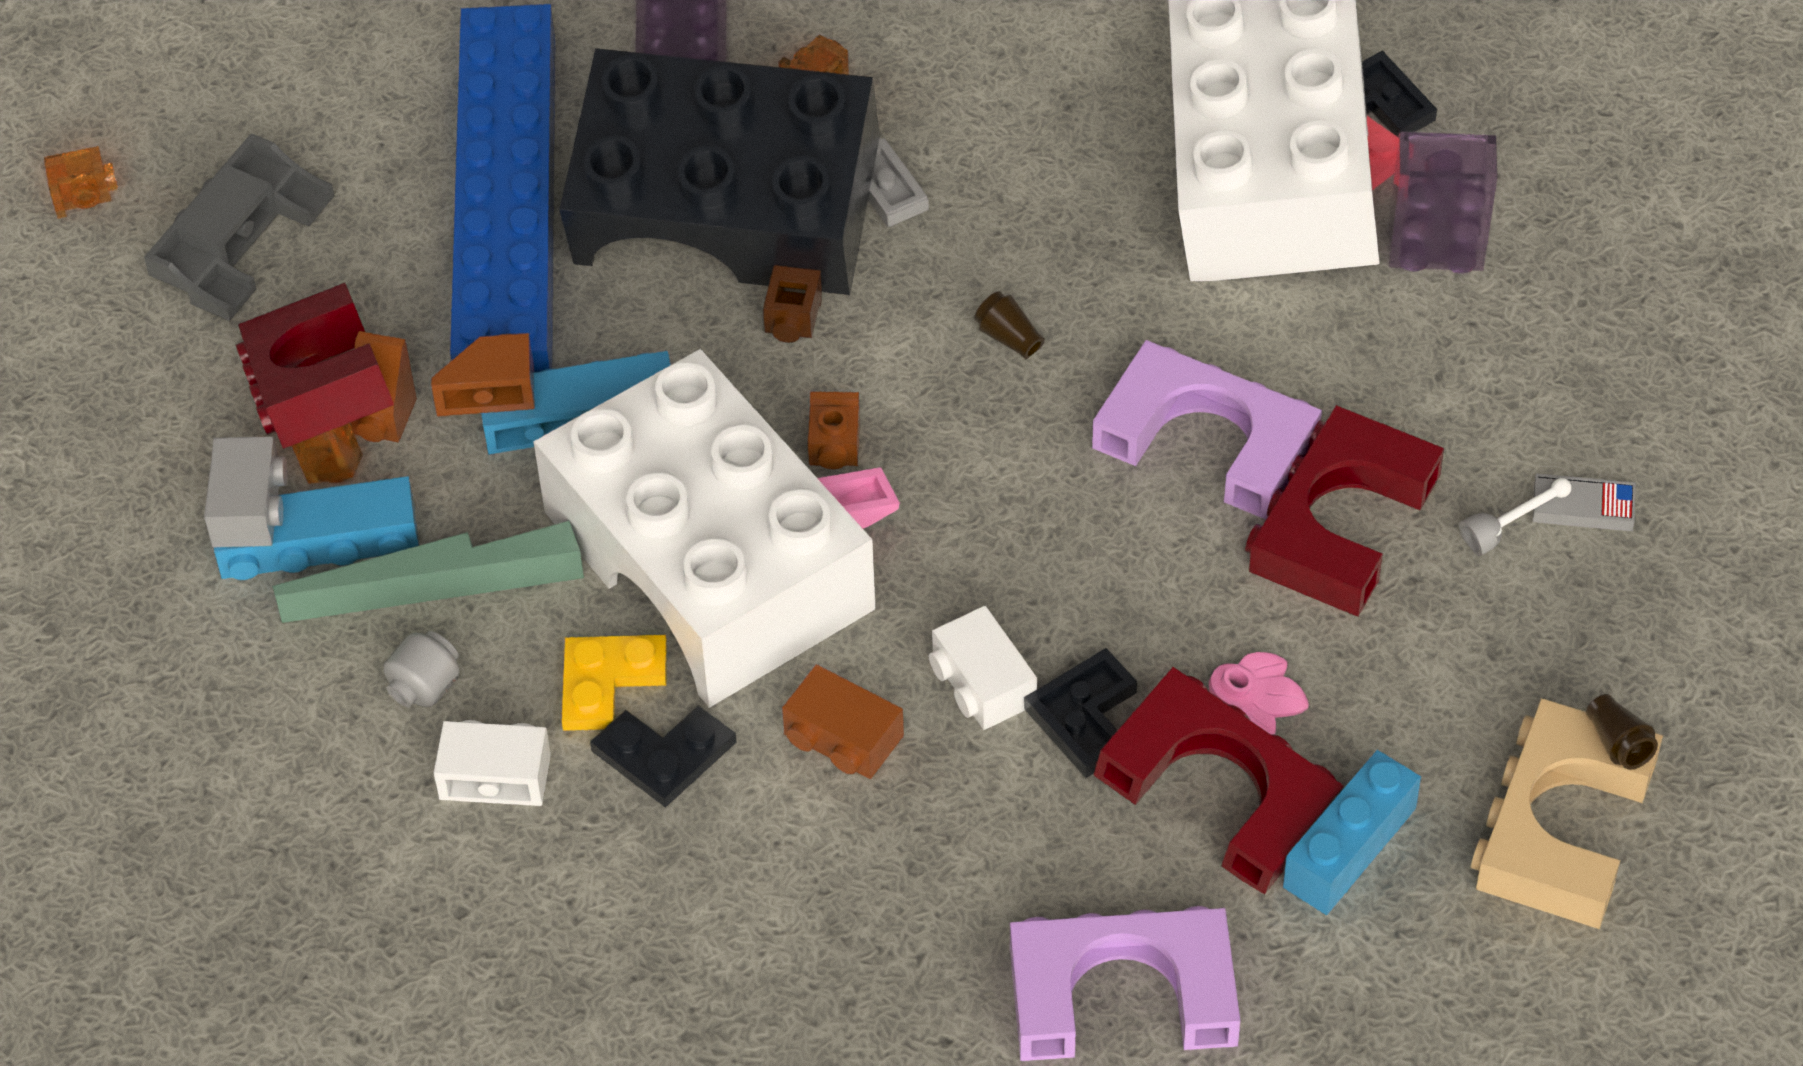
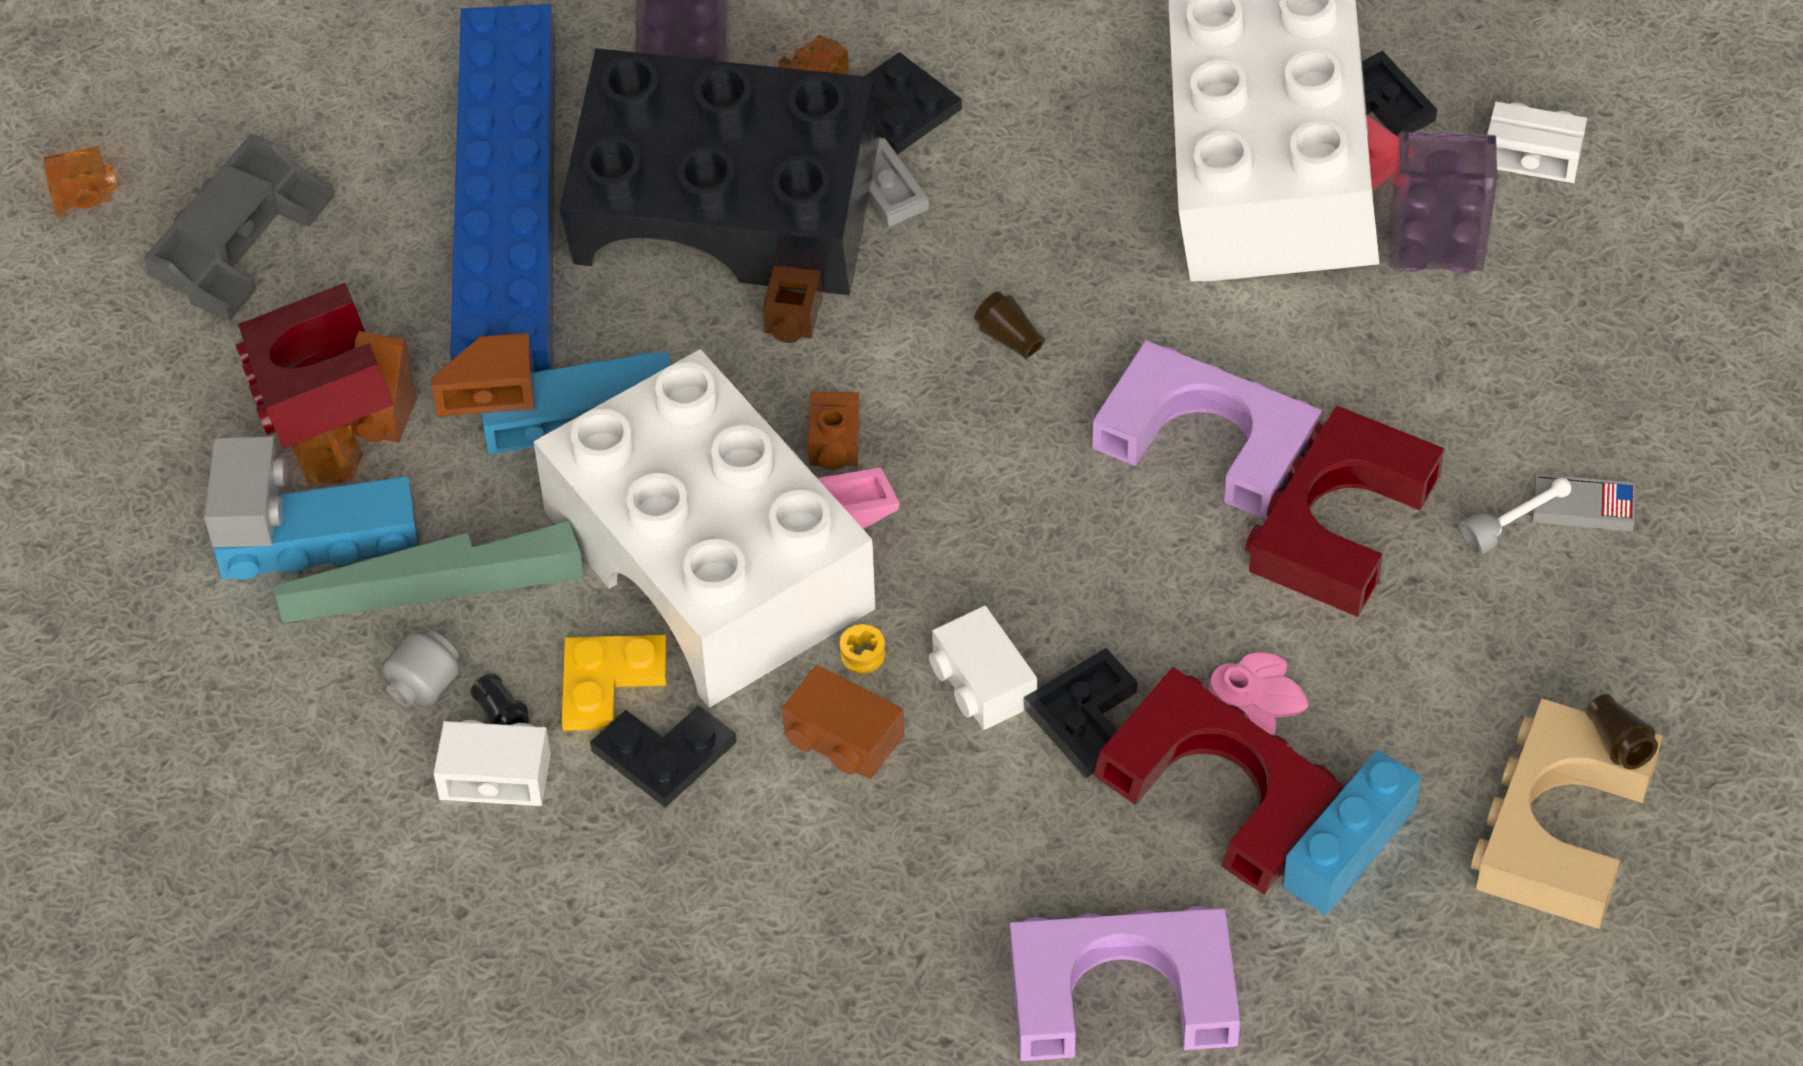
none -> black pin [471,674,529,725]
none -> yellow bush [839,624,886,674]
none -> black plate [866,52,962,155]
none -> white brick [1482,101,1587,183]

